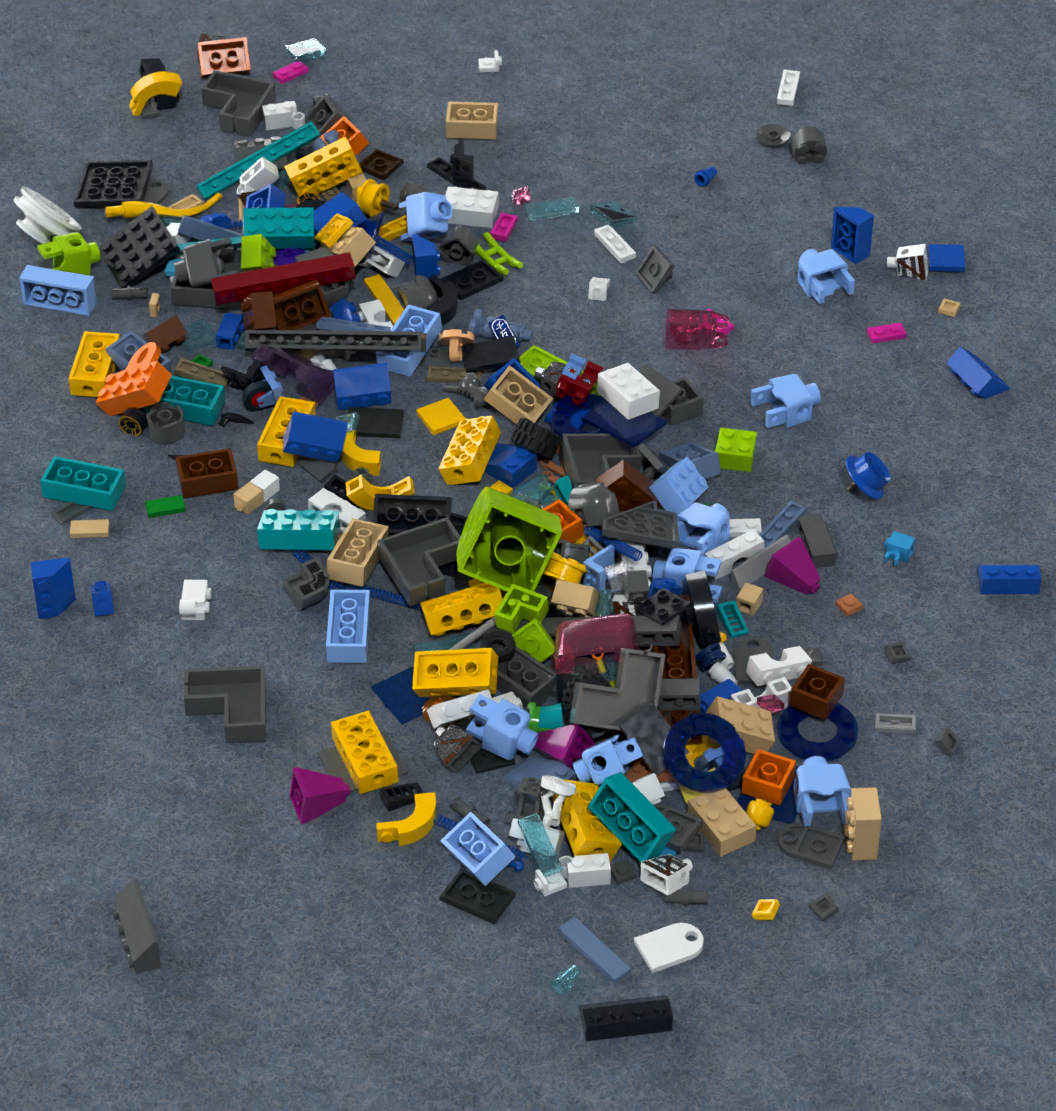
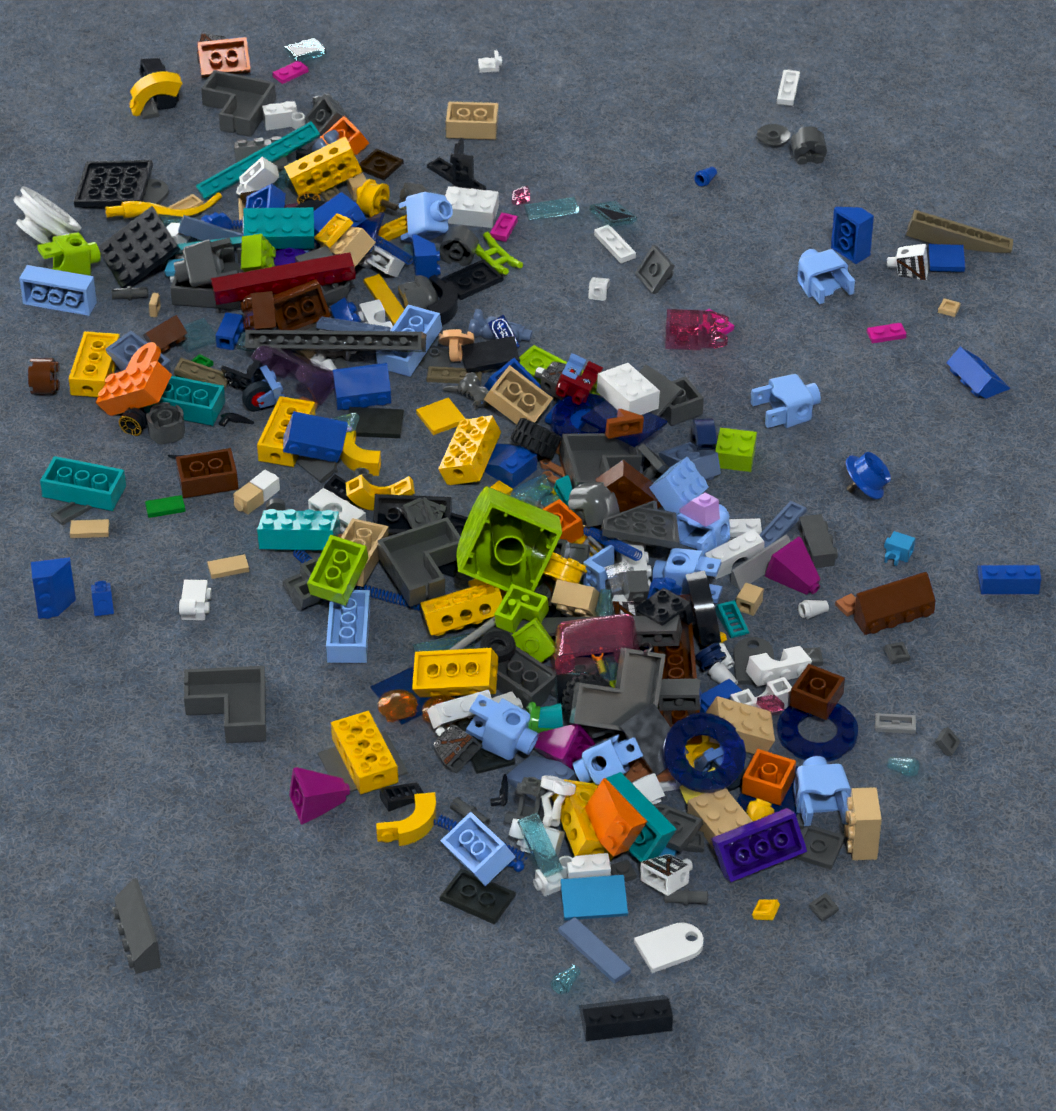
none -> reddish brown brick [28,358,60,394]
none -> tan tile [207,554,249,579]
none -> lime brick [307,535,369,606]
none -> clear orange dish [378,689,418,722]
none -> dark grey slope [401,498,446,529]
none -> black bar [490,774,509,807]
none -> dark azure tile [560,875,628,920]
none -> orange slope [584,778,647,857]
none -> dark orange slope [605,409,644,439]
none -> lavender slope [679,493,720,527]
none -> dark blue arch [692,418,717,450]
none -> dark purple brick [711,808,807,882]
none -> white cone [798,600,829,619]
none -> reddish brown slope [854,572,936,635]
none -> clear light blue cone [887,757,920,777]
none -> dark tan slope [906,210,1013,253]

